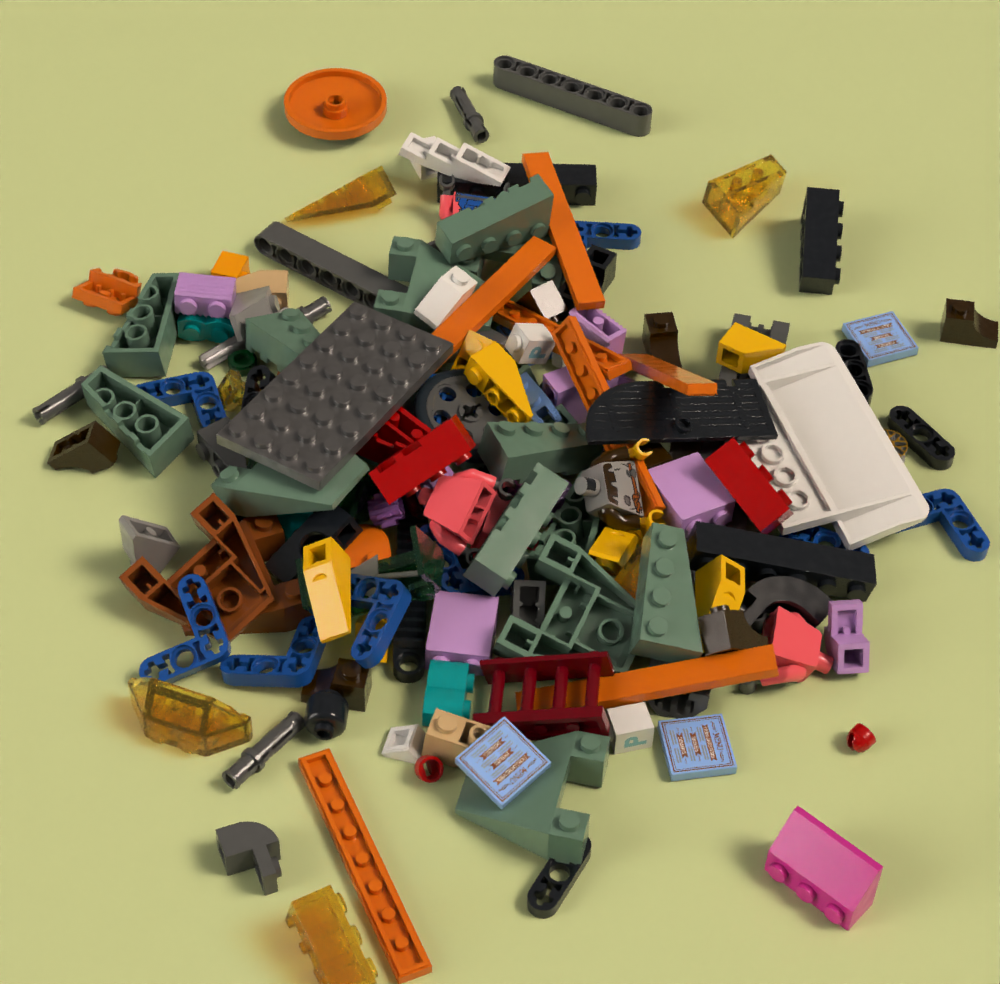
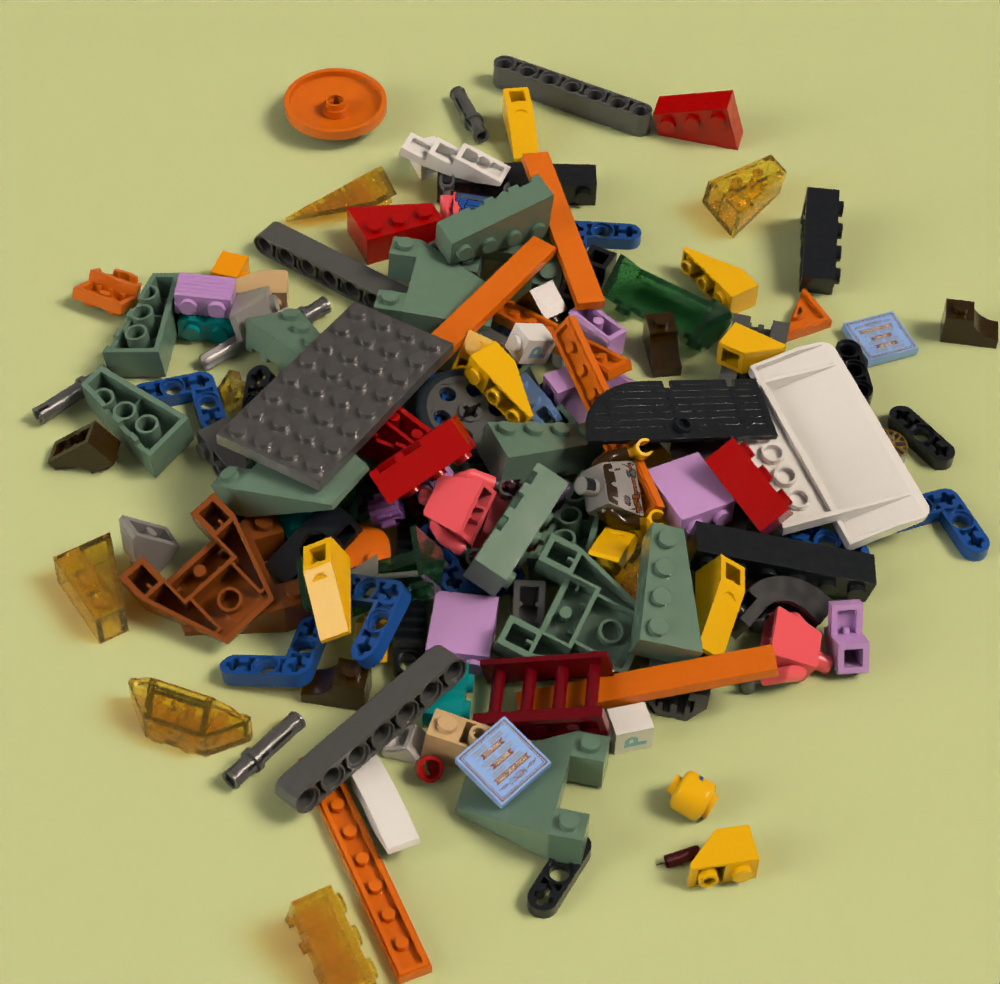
blue beam [139,574,231,689] -> none
dark grey brick [215,821,282,896] -> none
dark green tile [228,350,257,377] -> none
black head [304,689,349,740] -> none
white slope [414,265,478,330] -> none
orange tile [619,353,717,396] -> none
light blue tile [657,713,737,781] -> none
dark brown arch [698,605,769,656] -> none
dark pink slope [764,806,883,931] -> none
red hinge [847,723,876,752] -> none
none -> clear yellow wedge [53,532,129,644]
none -> dark grey beam [275,645,467,814]
none -> red wedge [347,203,443,265]
none -> white slope [349,754,420,854]
none -> yellow slope [502,87,539,162]
none -> clear green windscreen [602,254,734,352]
none -> red wedge [653,90,743,150]
none -> dark red piece [656,845,700,868]
none -> yellow head [666,770,719,821]
none -> yellow slope [681,247,759,317]
none -> yellow slope [687,824,760,888]
none -> orange tile [786,288,832,342]

